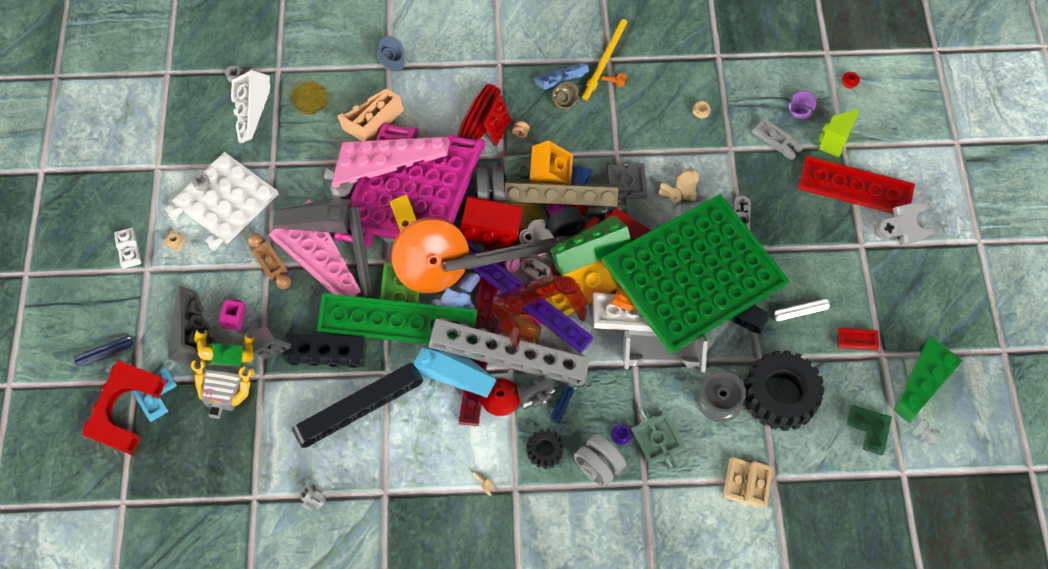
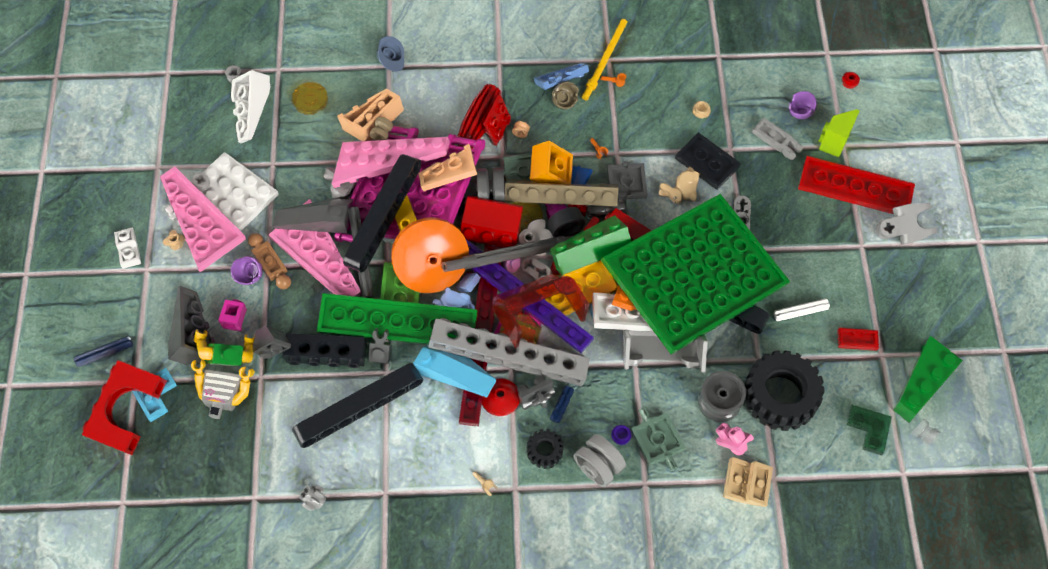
none -> bright pink wing [160,167,246,272]
none -> medium lavender hair [230,256,263,285]
none -> black beam [343,154,422,273]
none -> dark grey plate [369,328,391,364]
none -> dark tan wheel [370,117,393,140]
none -> light nougat wing [419,144,477,191]
none -> orange hand [590,138,608,159]
none -> black plate [675,132,741,190]
none -> bright pink hips [715,422,754,455]

